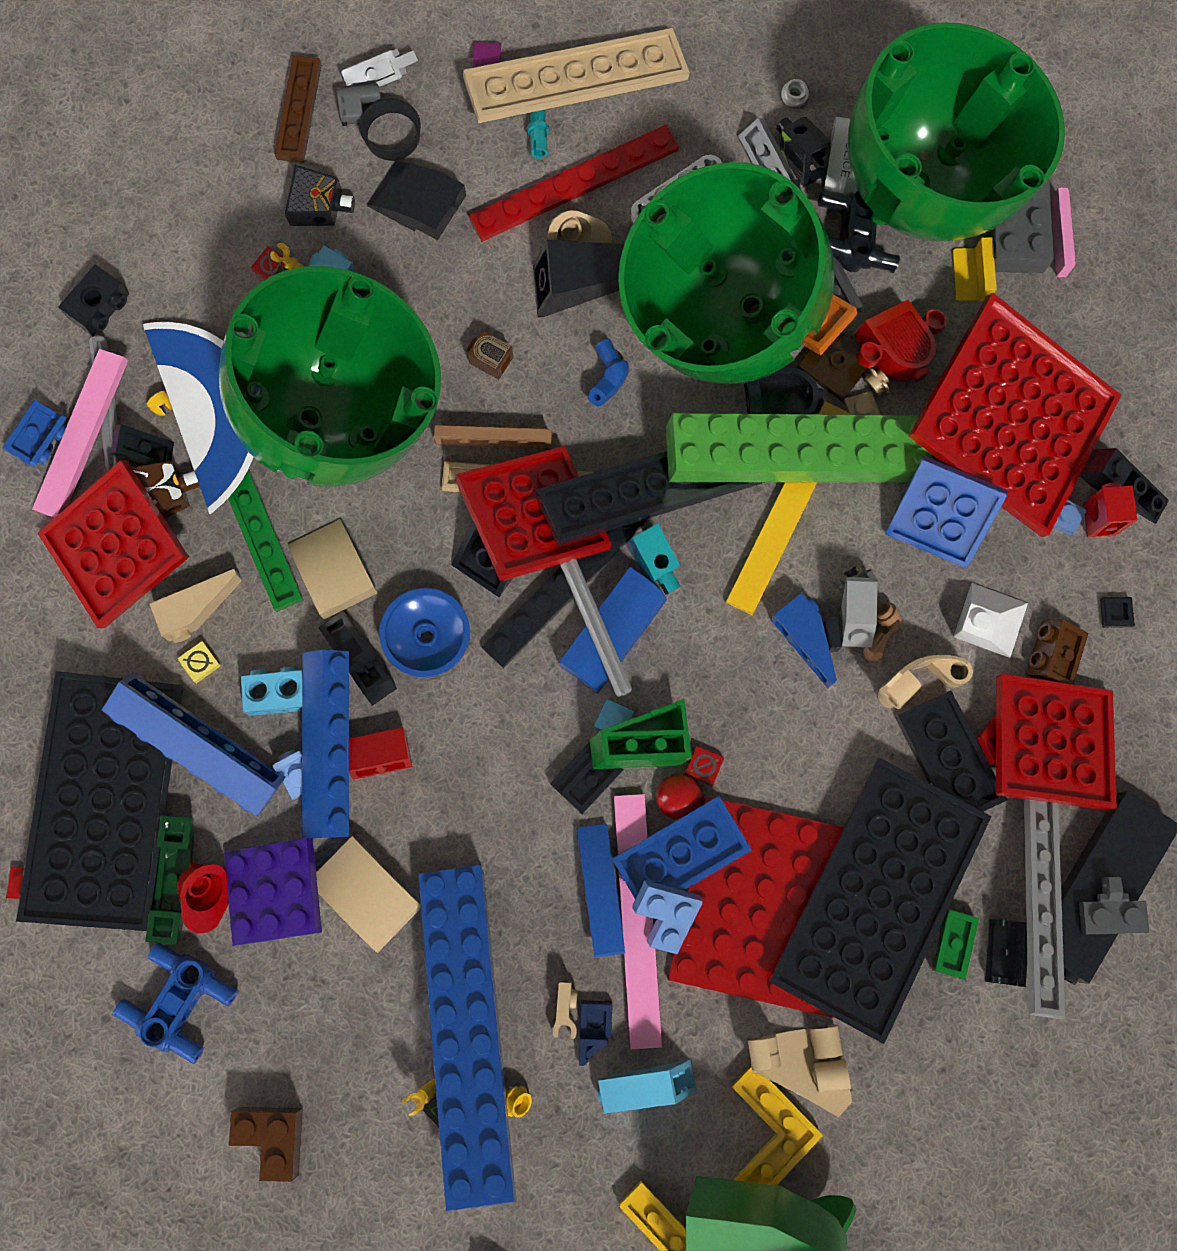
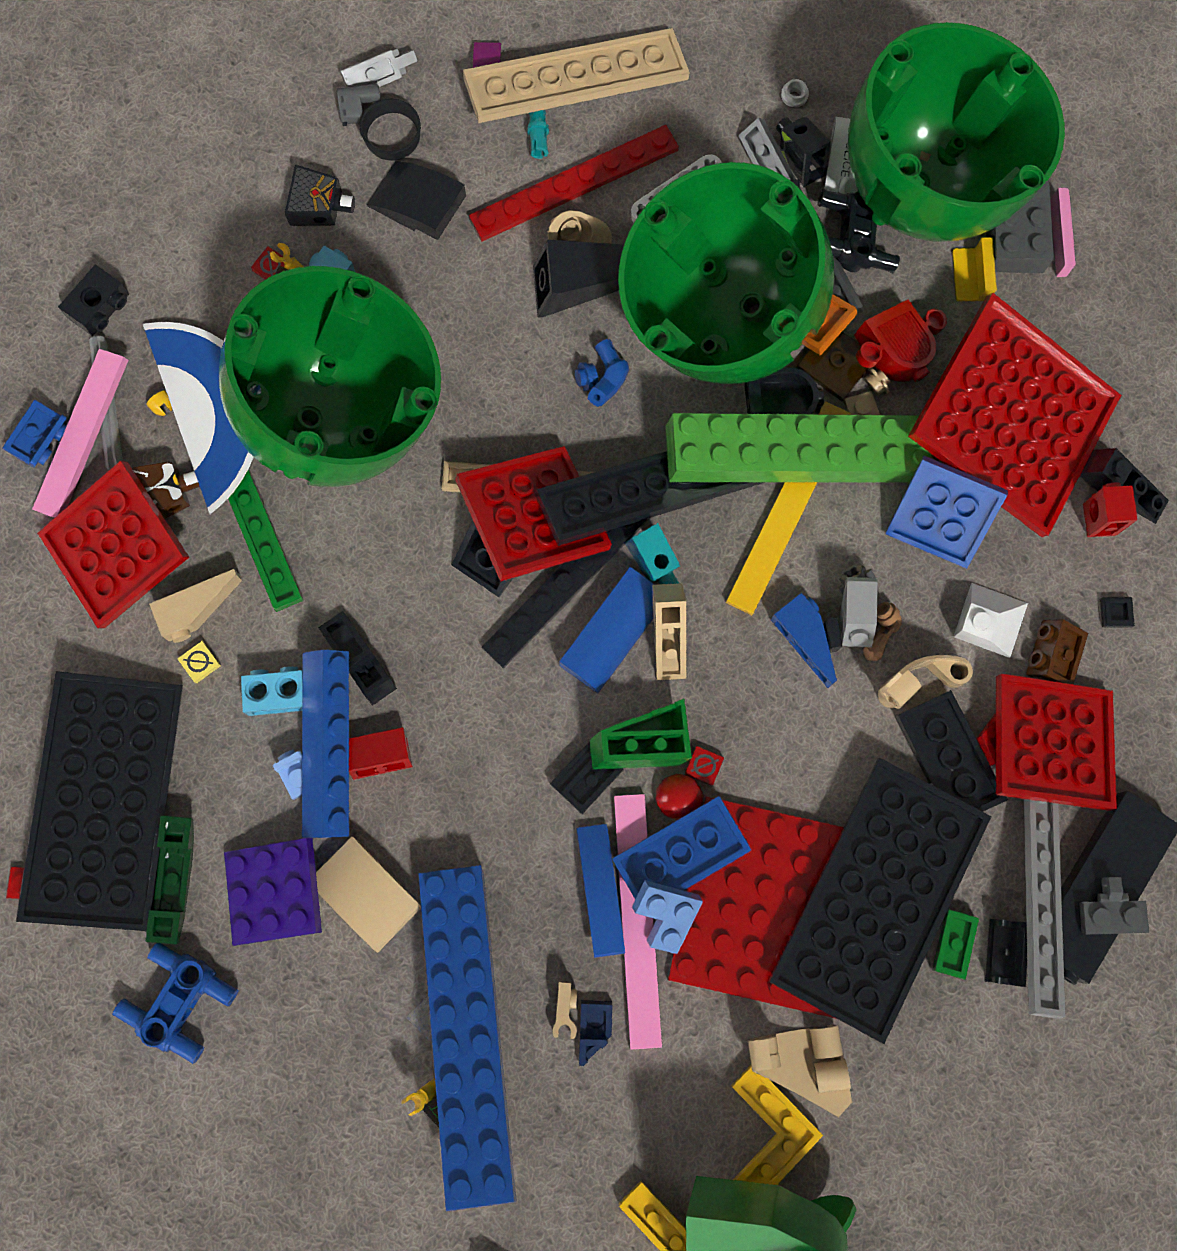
brick [102,672,286,816] -> none
black slope [110,424,174,467] -> none
red piece [177,862,229,934] -> none
reddish brown brick [229,1107,303,1182] -> none
reddish brown plate [274,55,322,163] -> none
tan slope [288,519,377,619] -> none
blue dish [379,588,470,678] -> none
medium nougat plate [434,422,552,449] -> none
brick [467,331,514,380] -> none
yellow plate [506,1086,532,1118] -> none
light grey axle [561,559,632,697] -> none
medium azure plate [594,699,634,730] -> none
medium azure slope [597,1060,697,1114] -> none
medium blue plate [1054,500,1087,536] -> none
none -> blue plate [575,362,598,391]
none -> tan slope [652,583,686,680]

